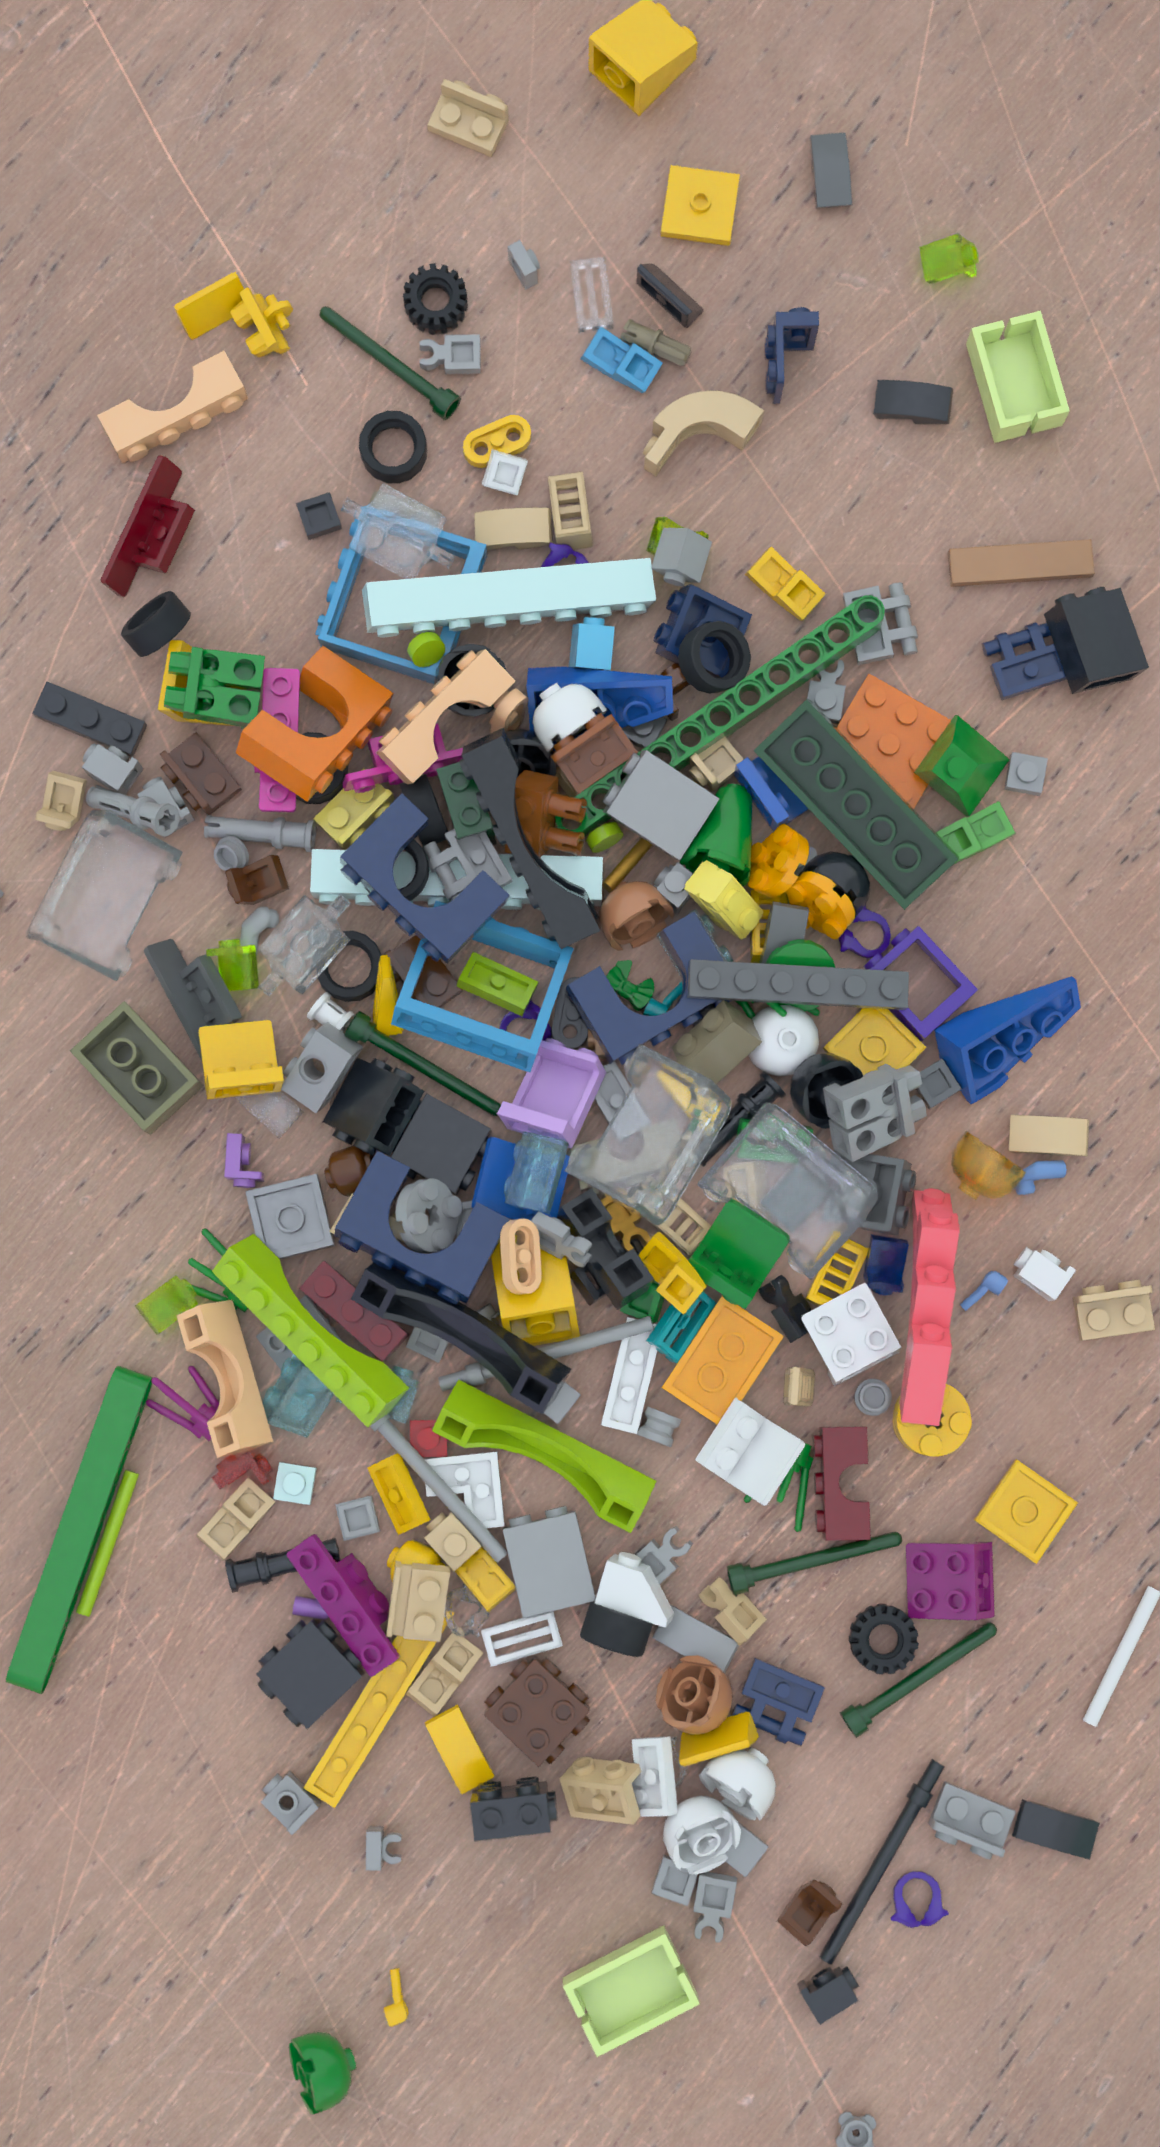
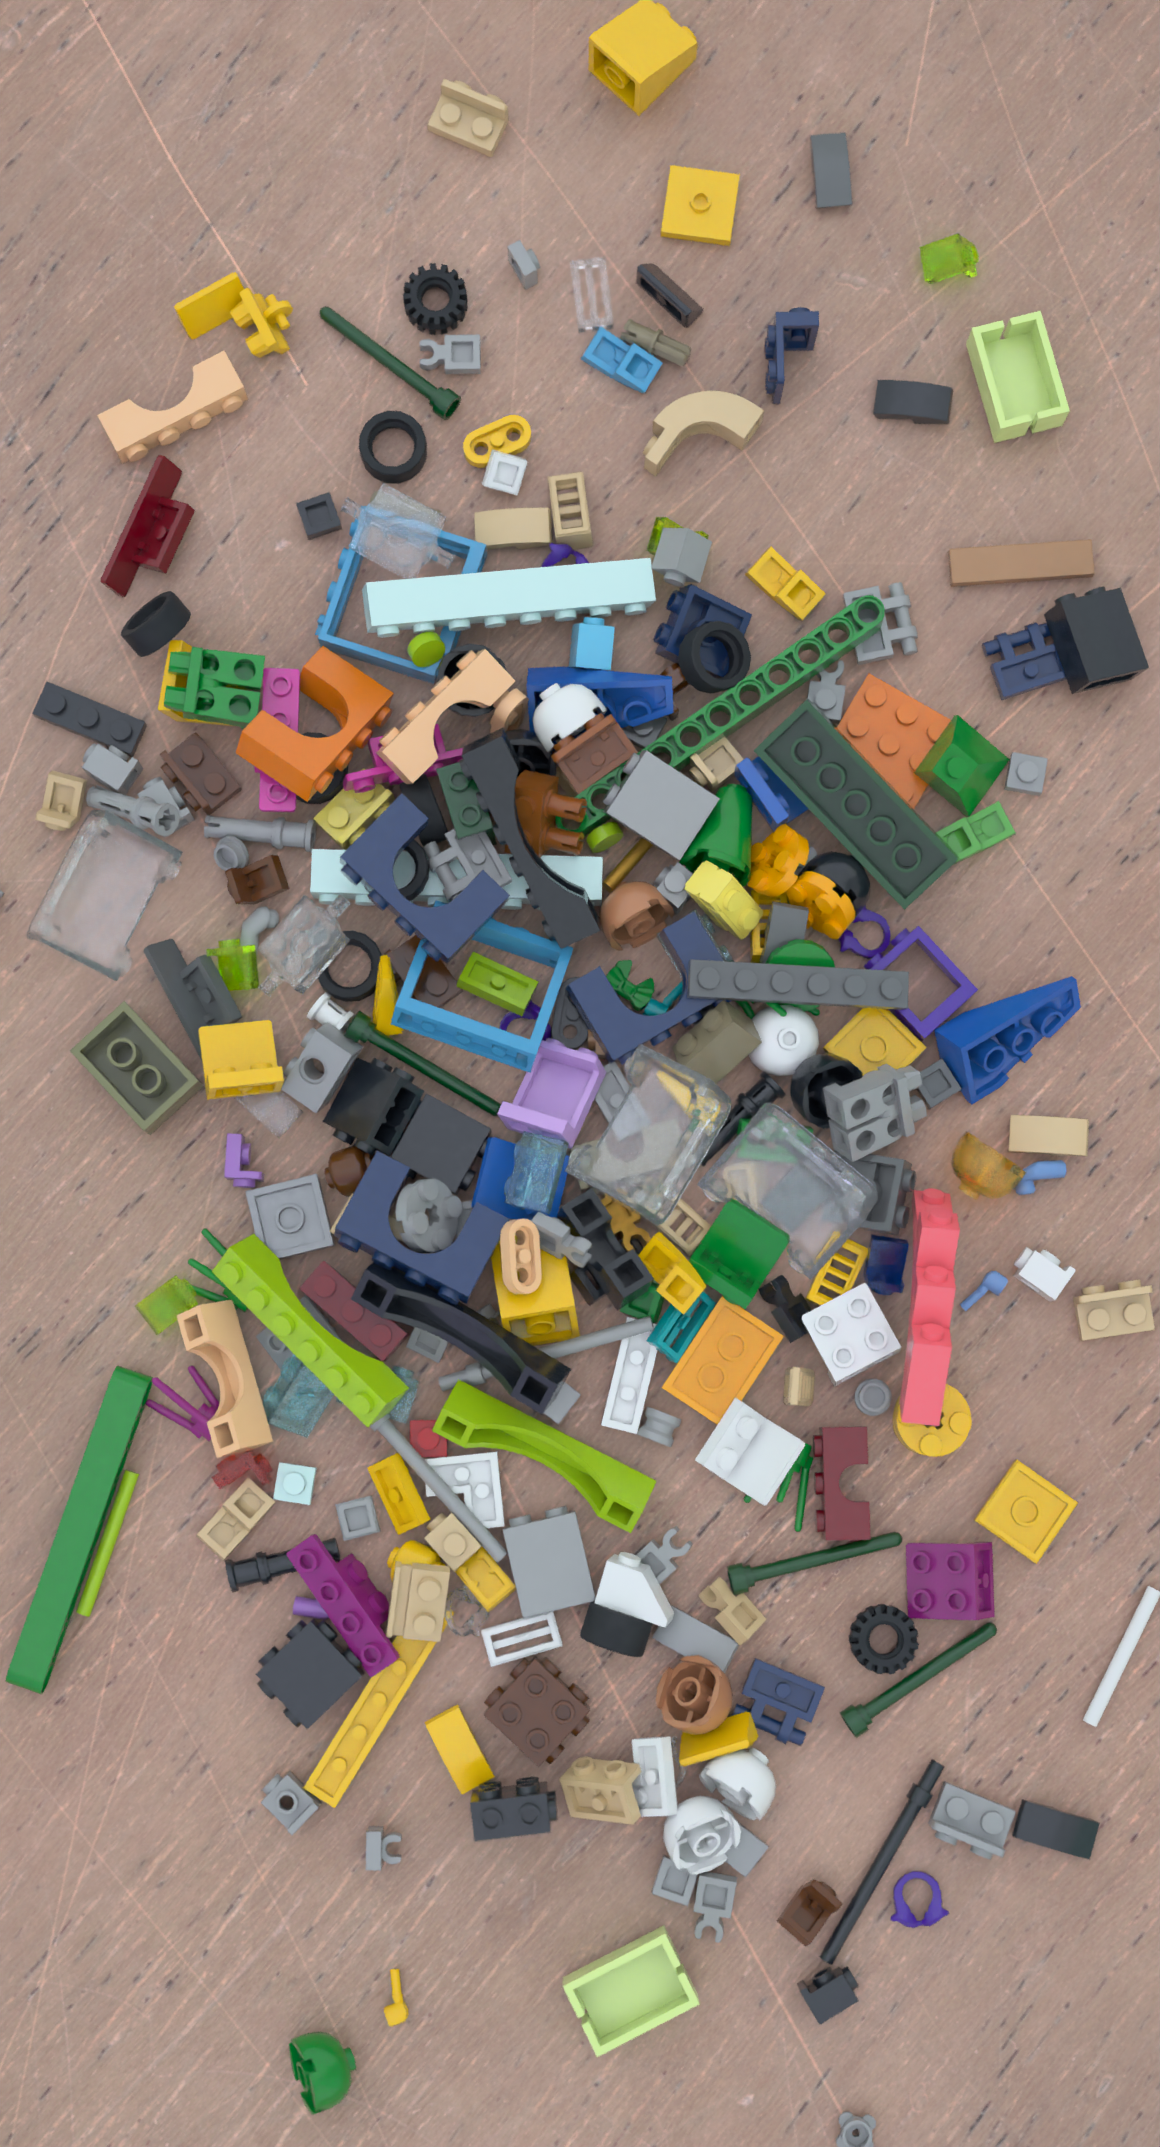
tan slope [406,1630,483,1717] -> none

